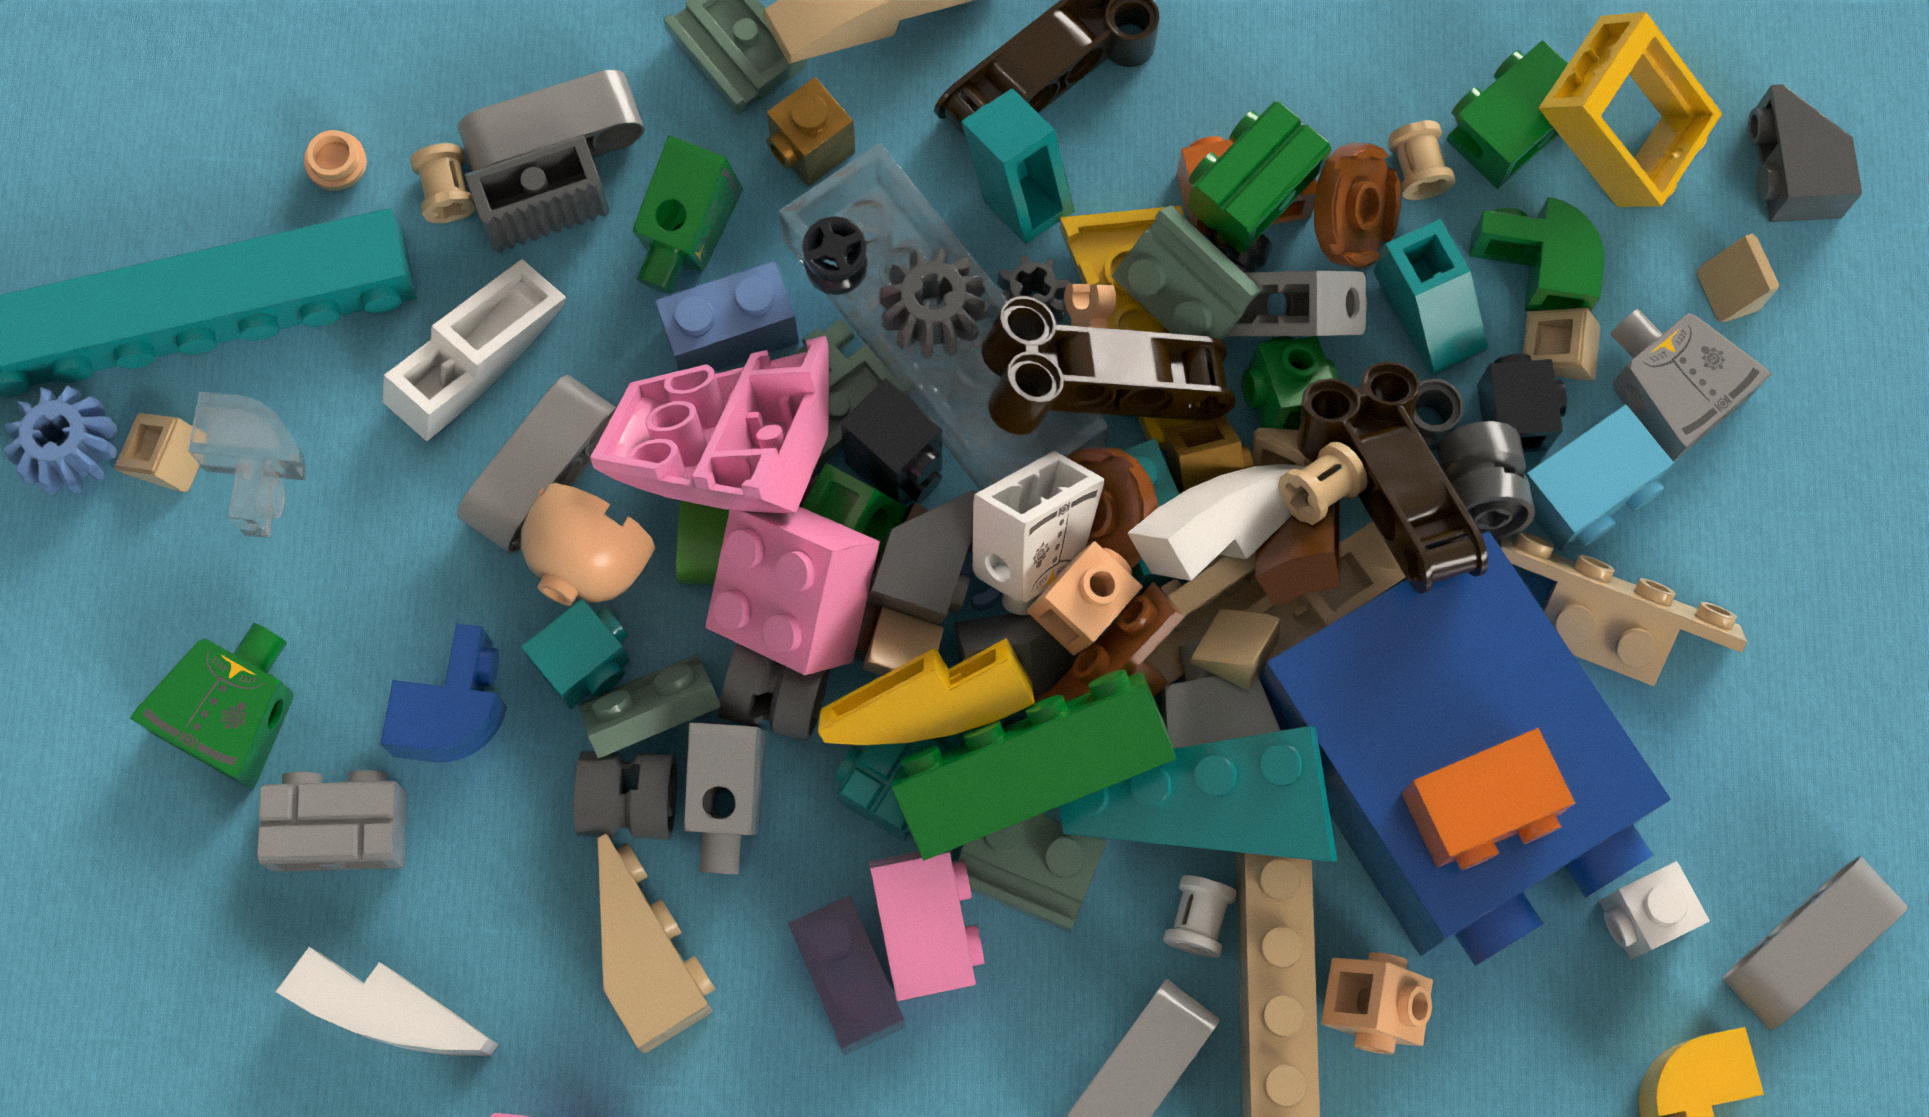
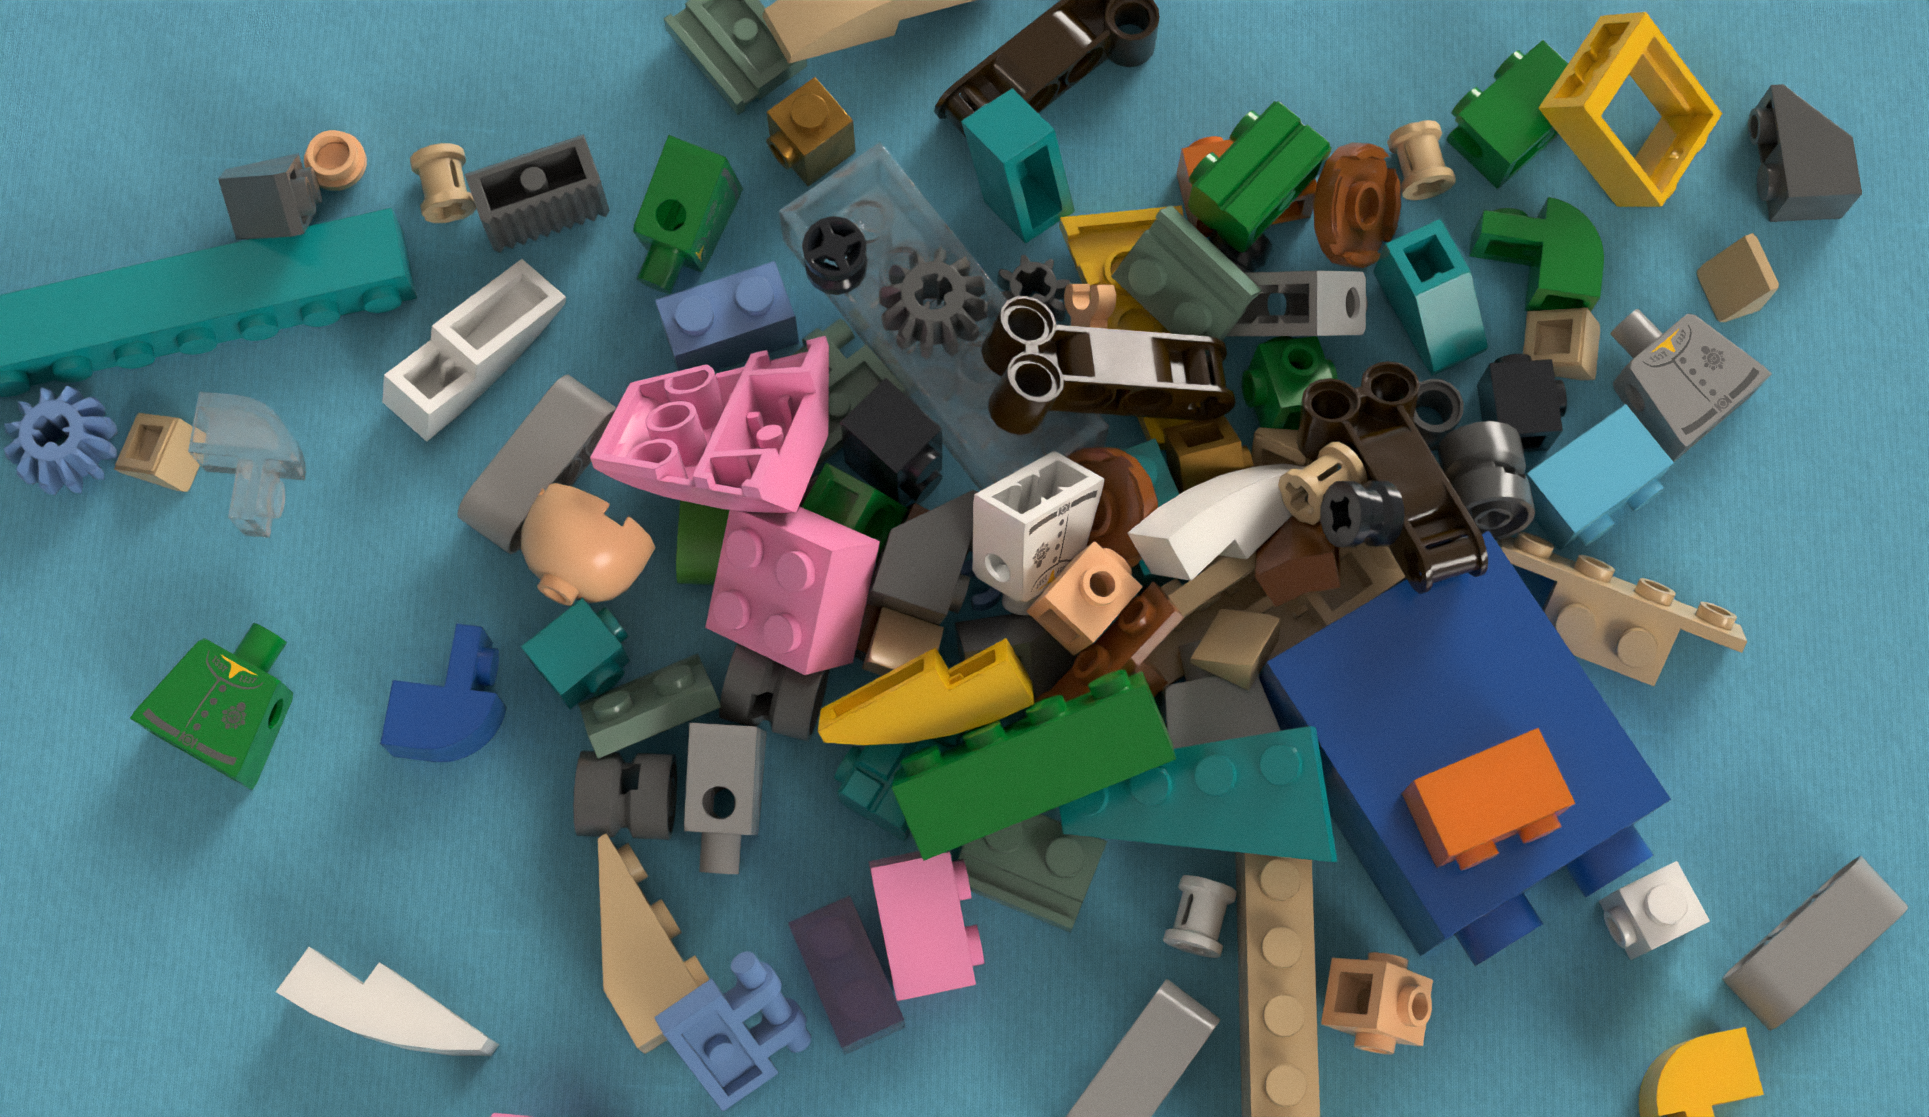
light grey brick [257,770,407,872] -> none
light grey beam [458,70,645,171] -> none
none -> dark grey slope [218,153,322,240]
none -> medium blue plate [654,951,812,1111]
none -> black wheel [1320,481,1404,548]

